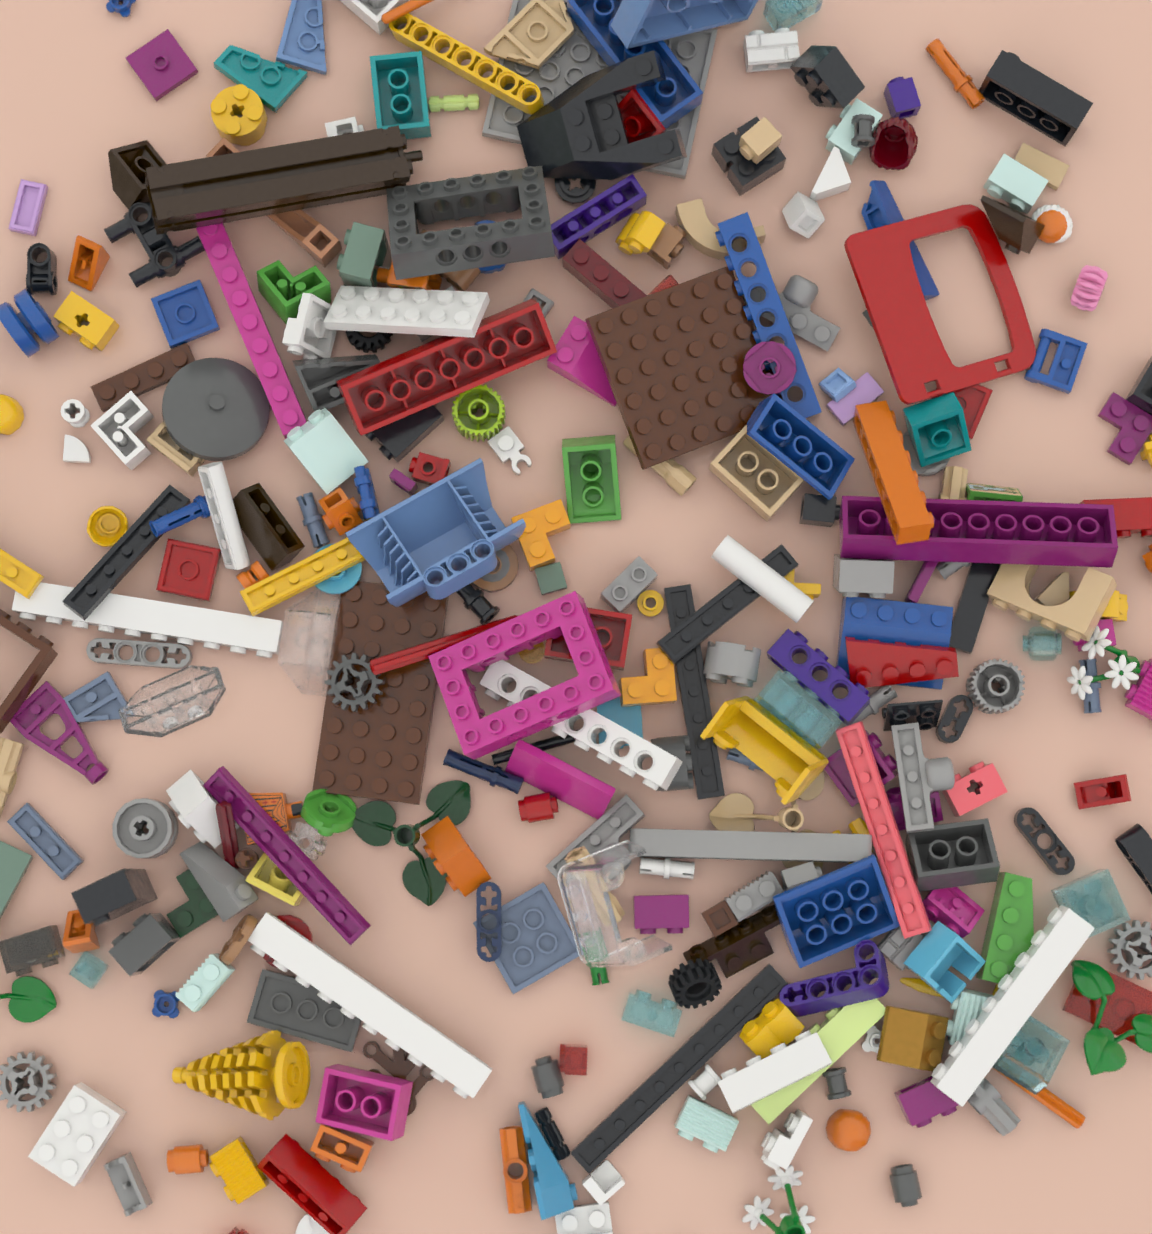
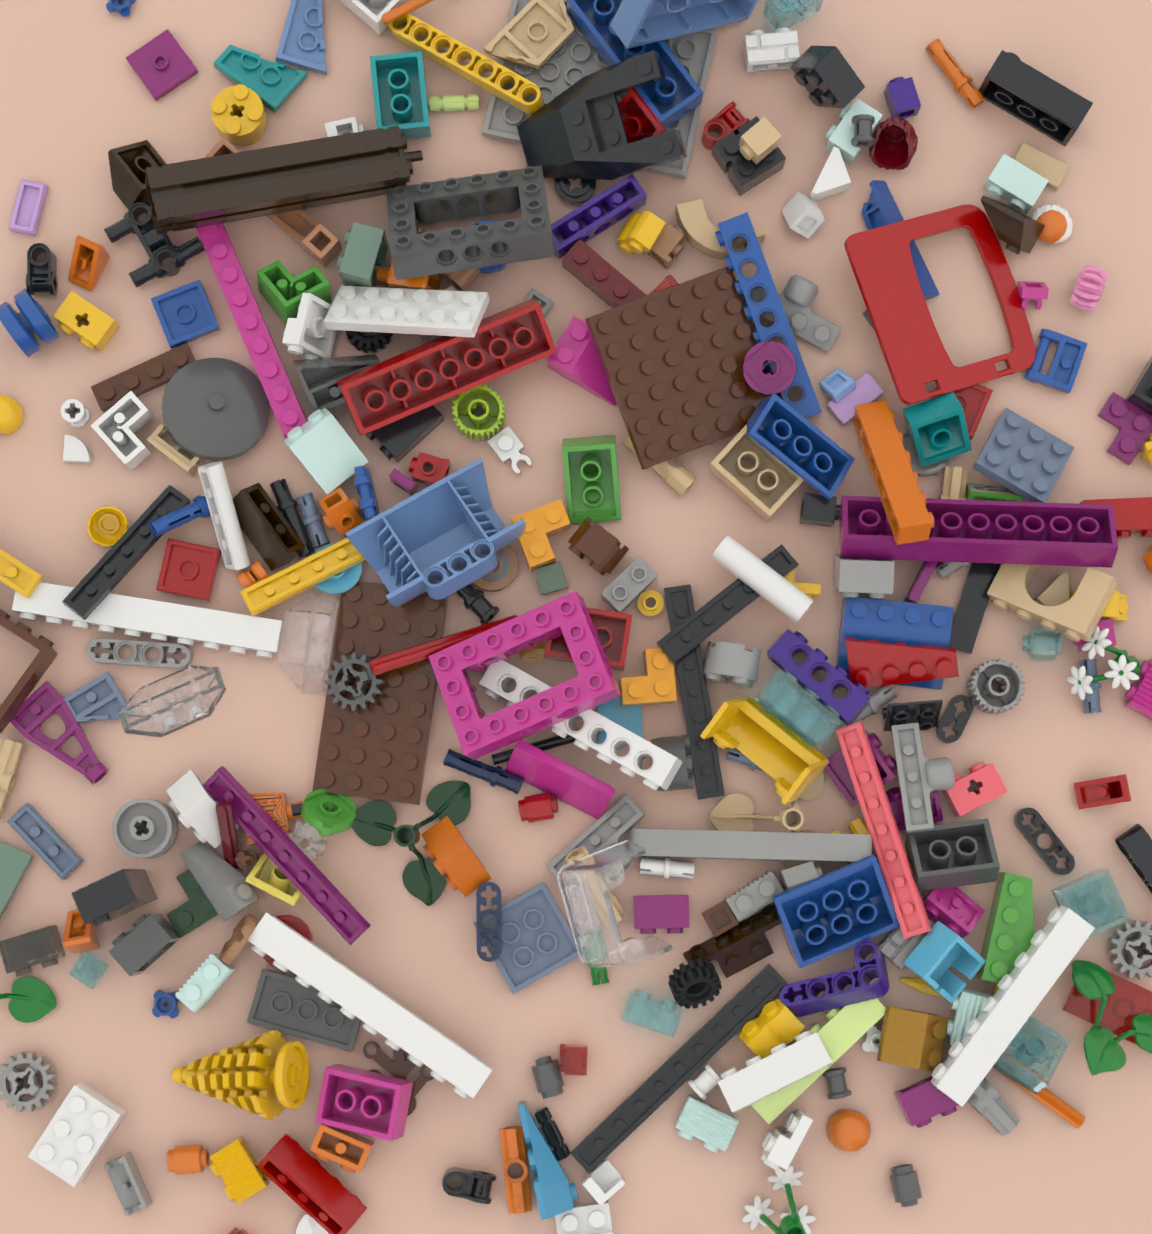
none -> black pin [270,479,315,558]
none -> black piece [442,1167,496,1204]
none -> reddish brown brick [568,516,629,576]
none -> red piece [701,102,750,151]
none -> sand blue plate [972,408,1074,503]
none -> dark pink tile [1017,281,1049,310]

